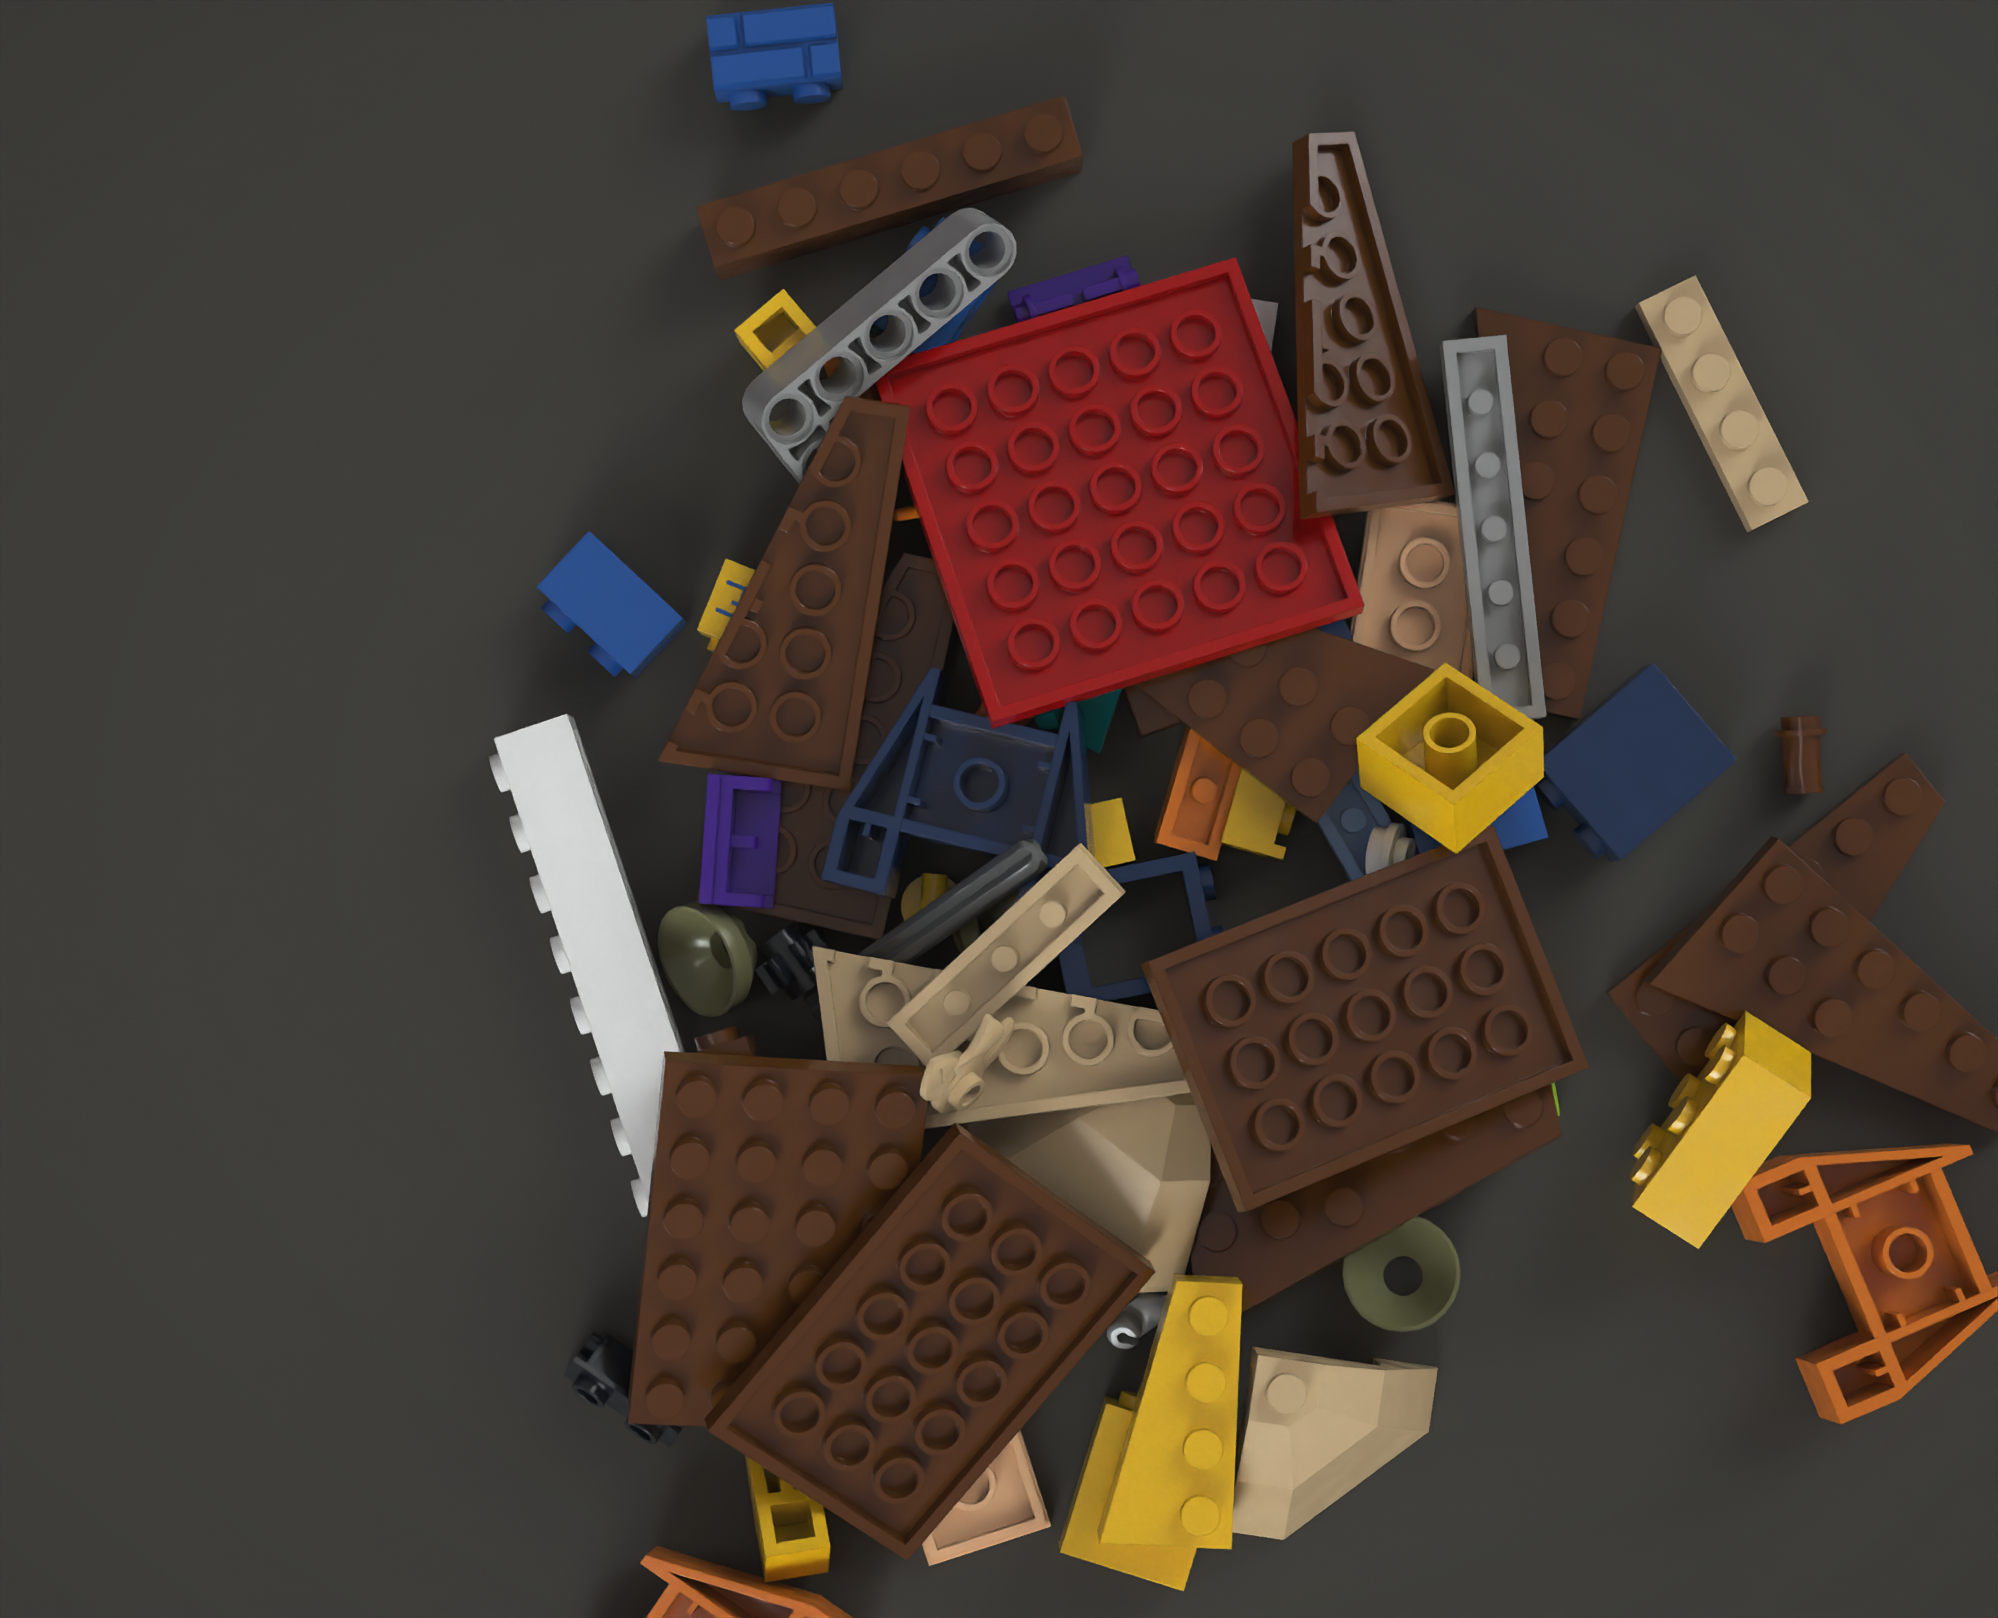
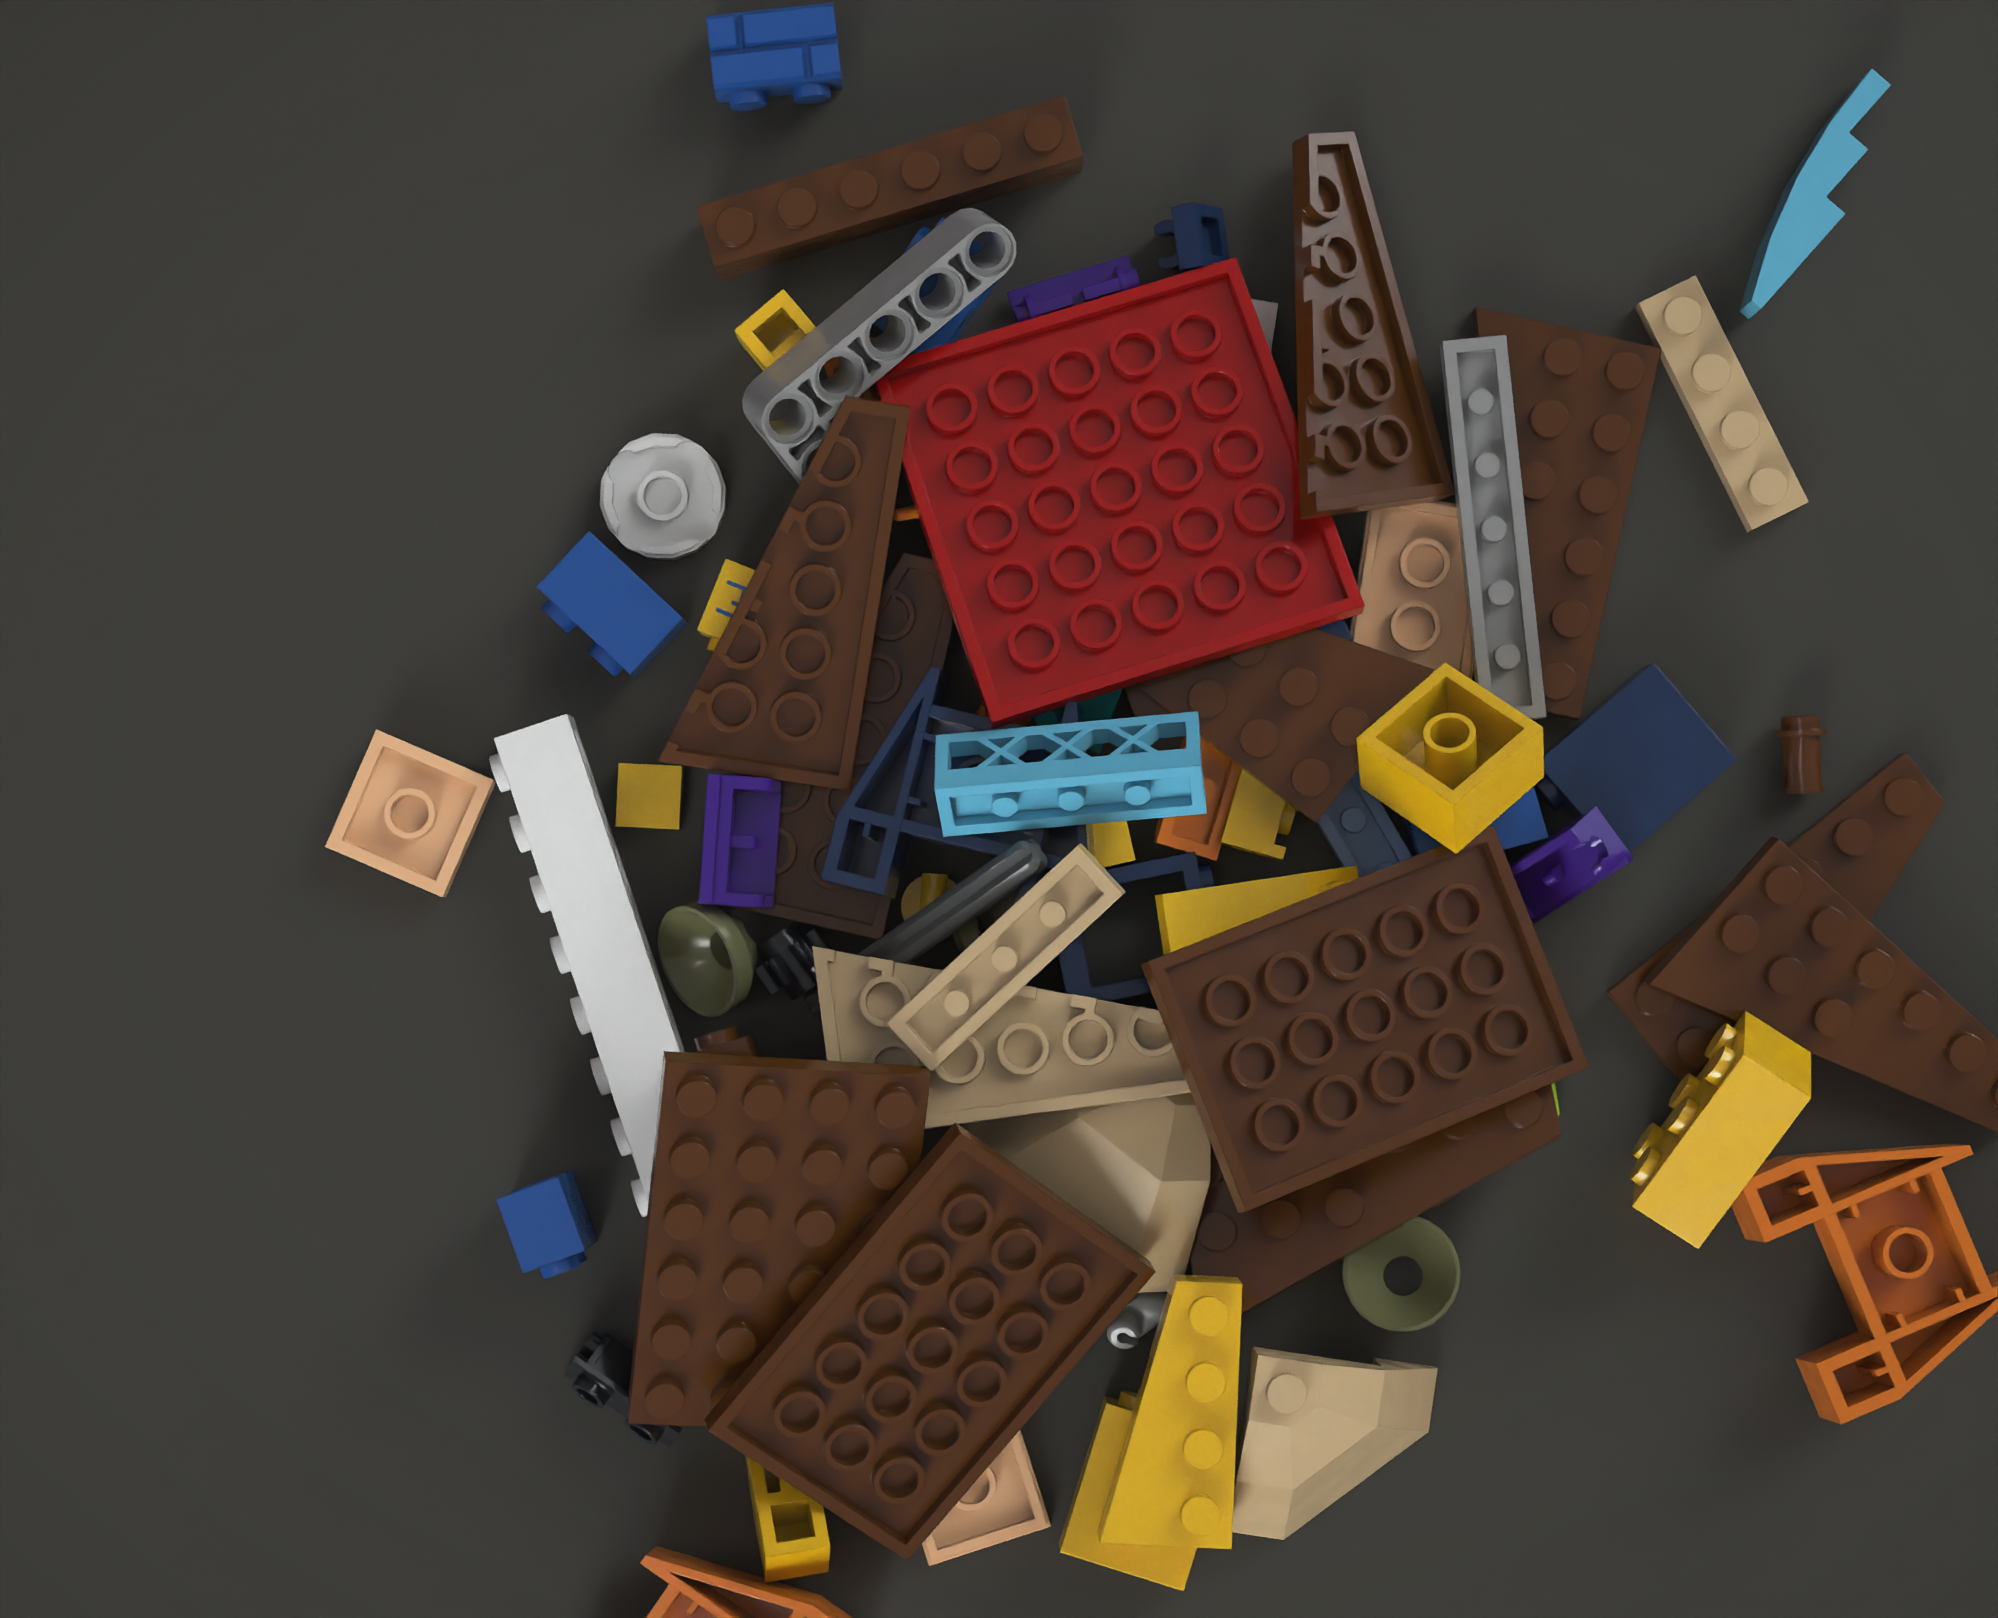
tan plate [920,1013,1014,1114] -> none
white plate [1365,822,1416,874] -> none
none -> light nougat plate [325,729,496,898]
none -> blue brick [496,1169,598,1279]
none -> white tile [600,433,727,560]
none -> yellow tile [615,763,684,830]
none -> medium azure fence [934,711,1207,837]
none -> dark blue tile [1154,202,1229,272]
none -> yellow slope [1155,865,1359,955]
none -> dark purple hinge [1509,806,1634,923]
none -> medium azure slope [1739,69,1891,319]

